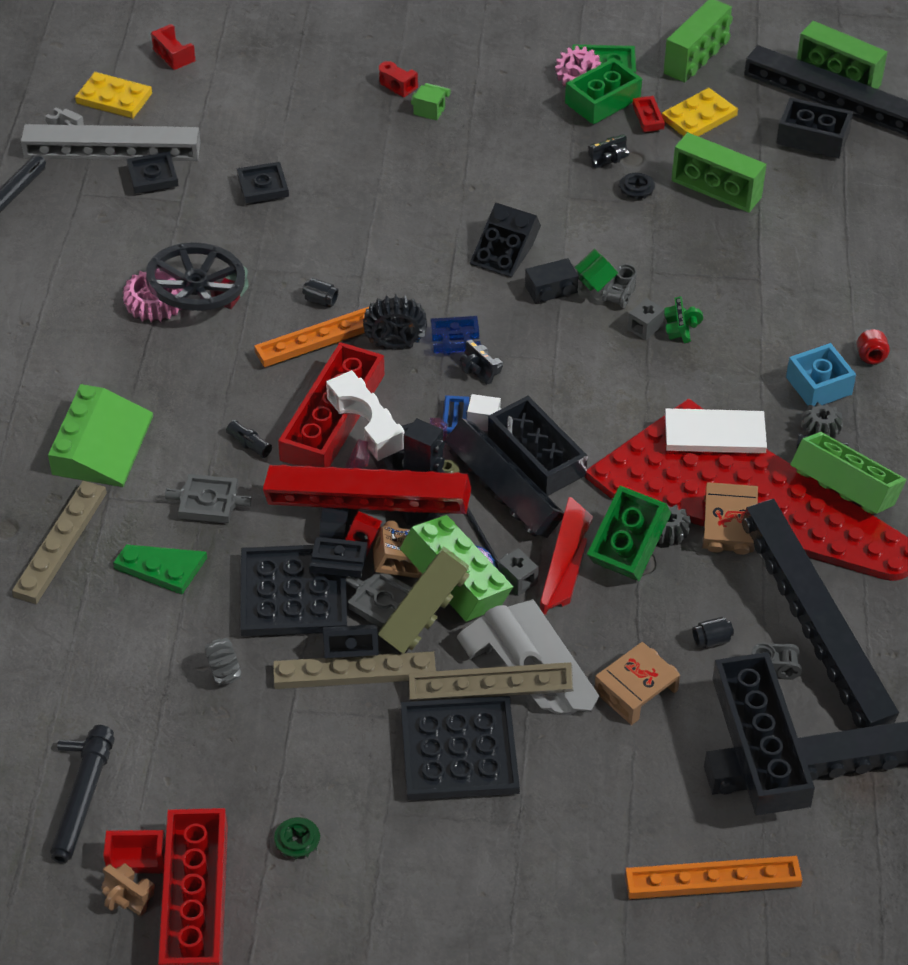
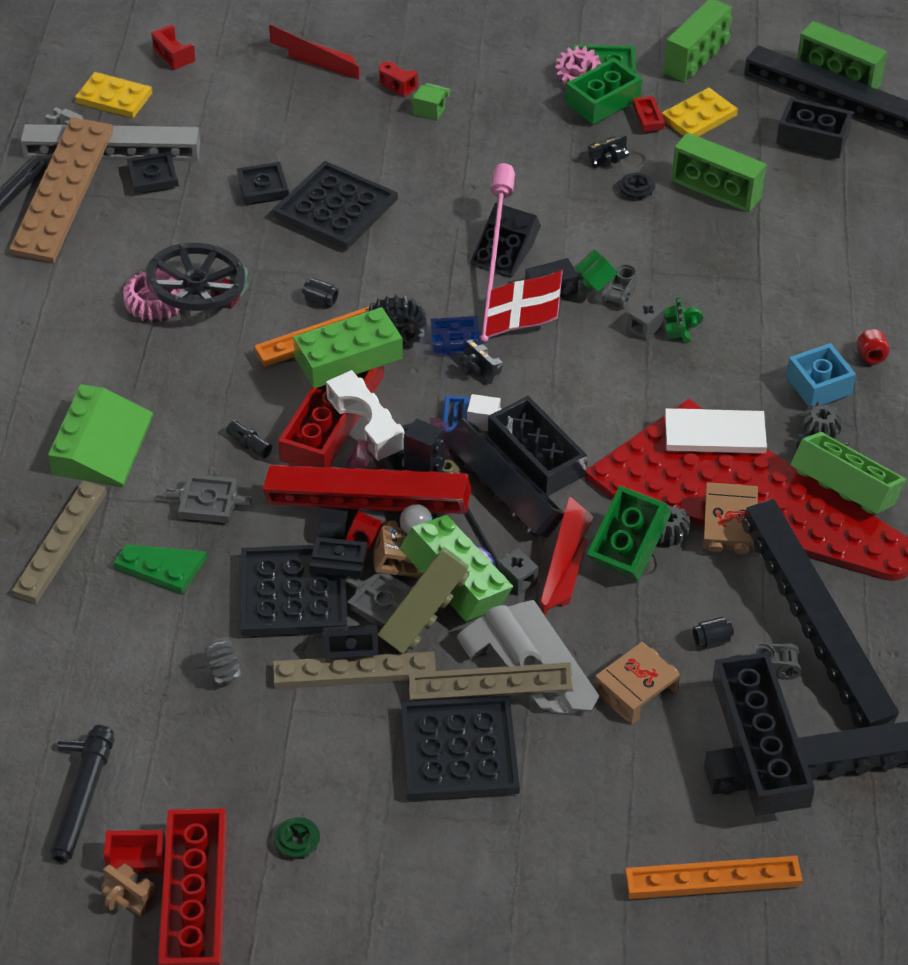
none -> medium nougat plate [10,117,114,264]
none -> red wedge [269,24,360,80]
none -> black plate [273,161,398,250]
none -> bright green brick [293,307,403,389]
none -> light grey piece [400,505,432,534]
none -> flag [479,163,563,343]

